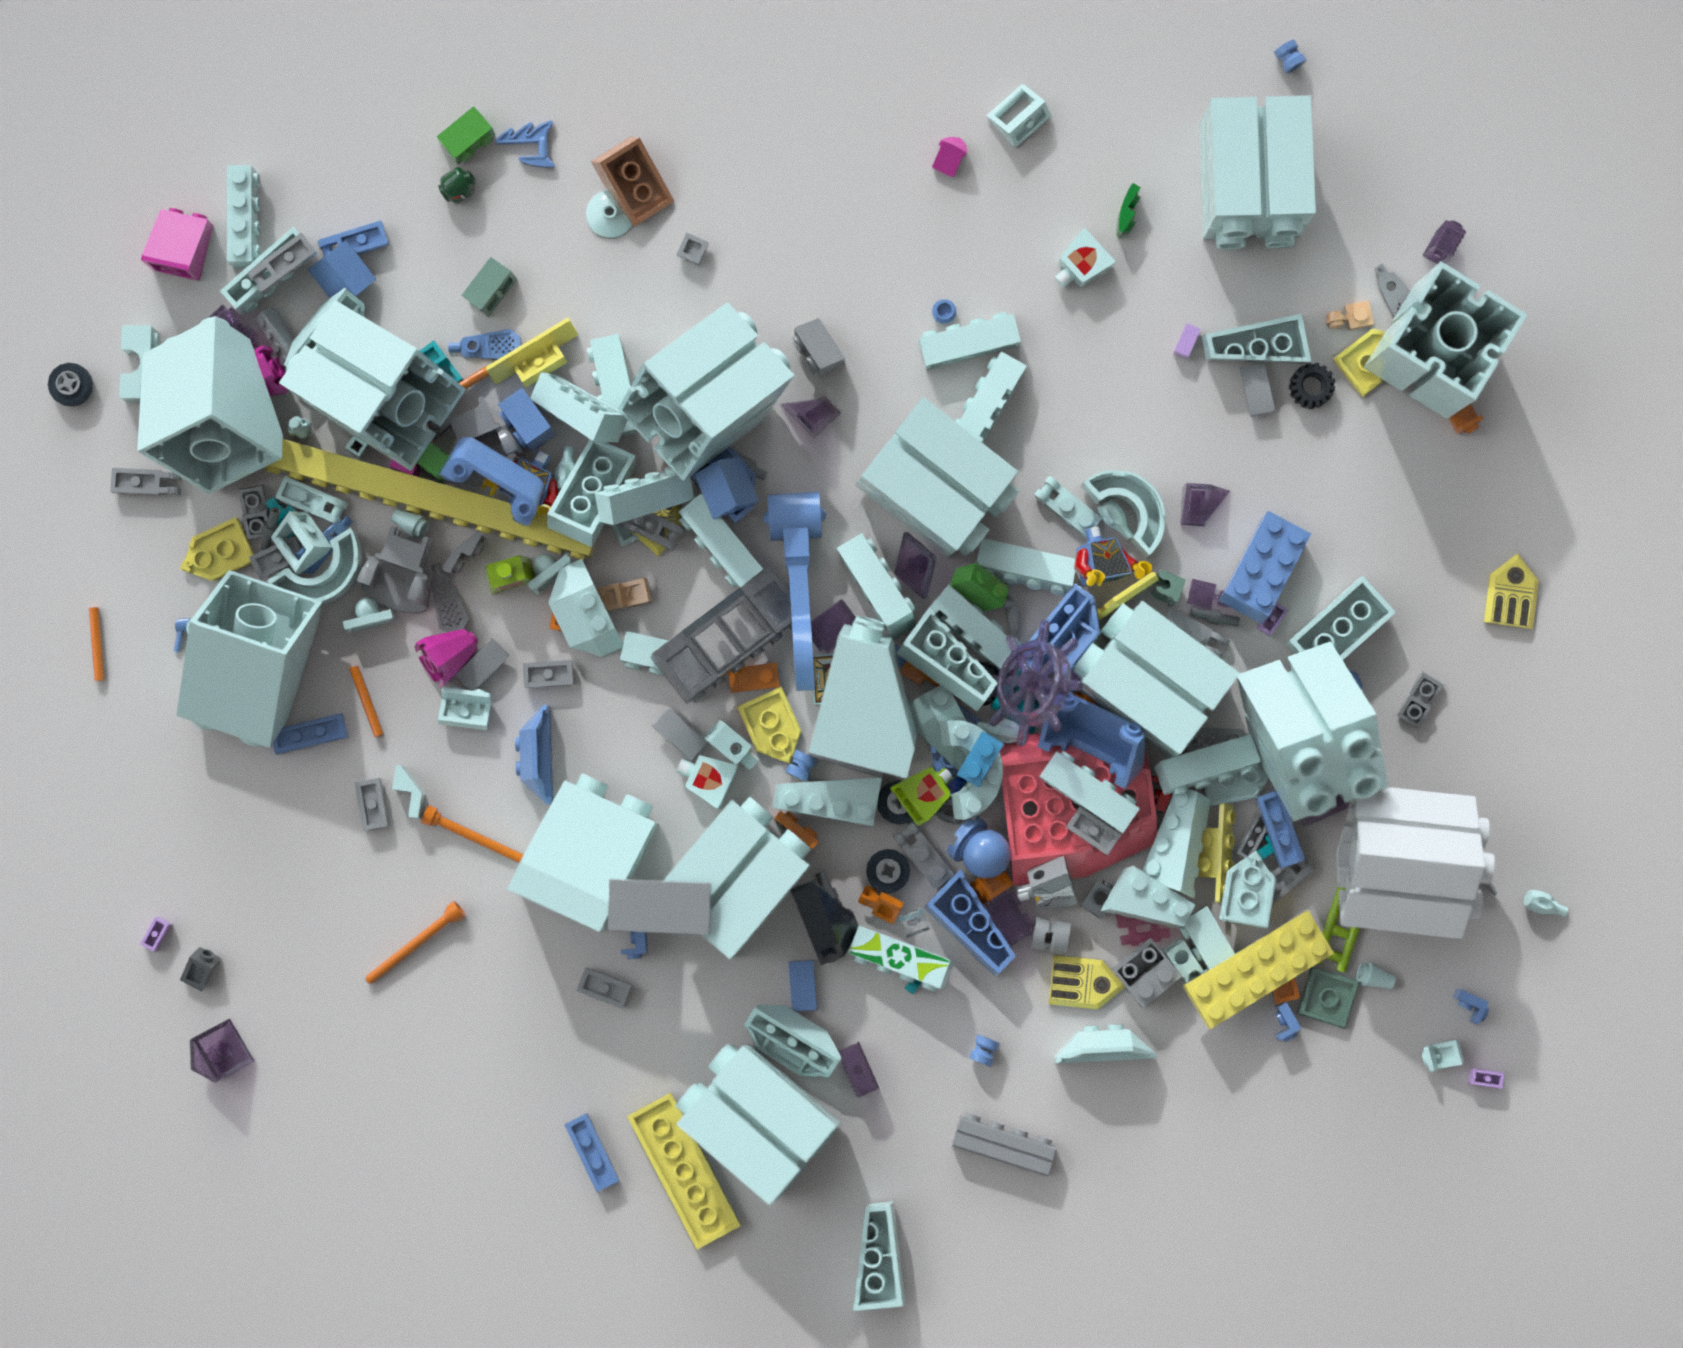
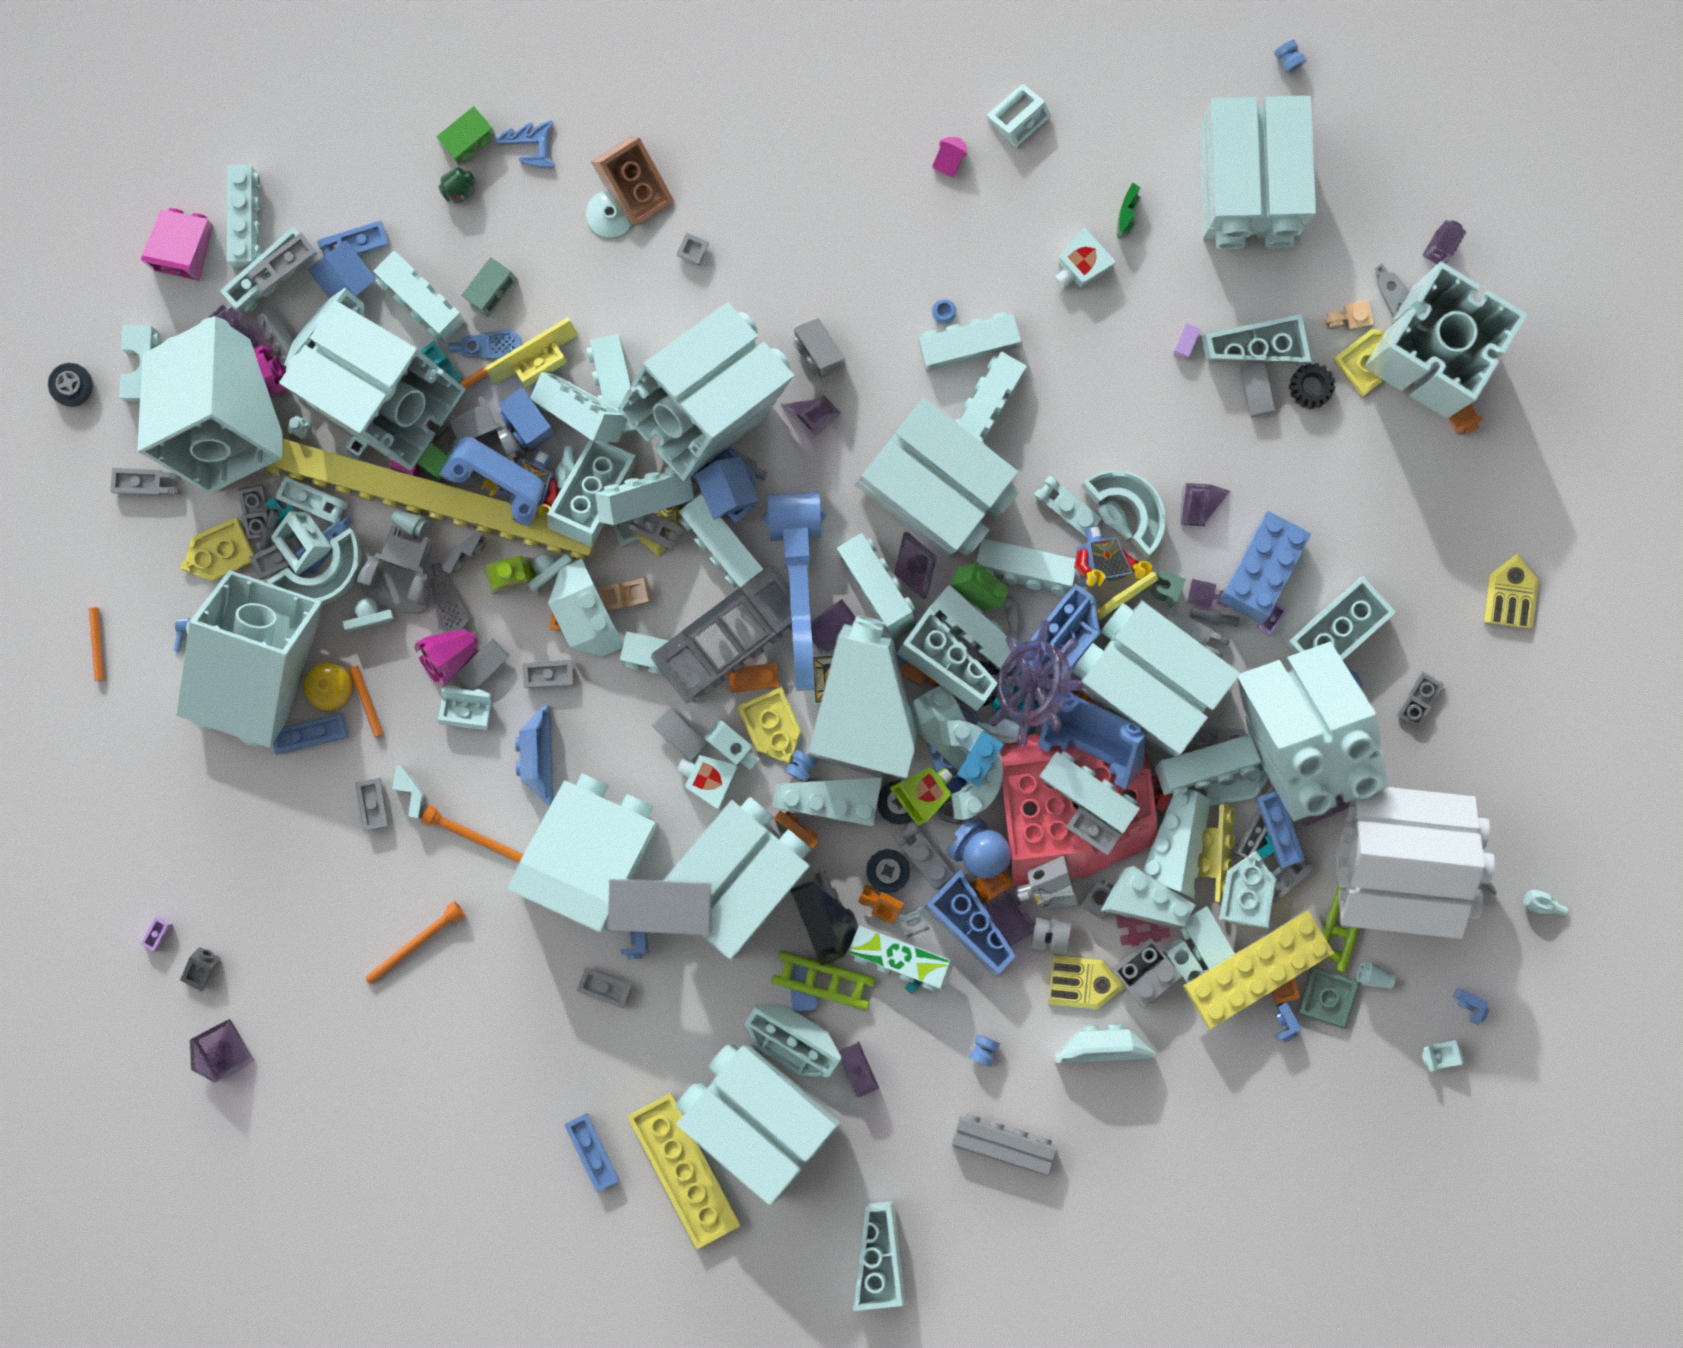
lavender piece [1468,1068,1505,1089] -> none
none -> yellow cylinder [303,662,354,711]
none -> light aqua wedge [373,251,466,343]
none -> lime bar [771,950,875,1011]

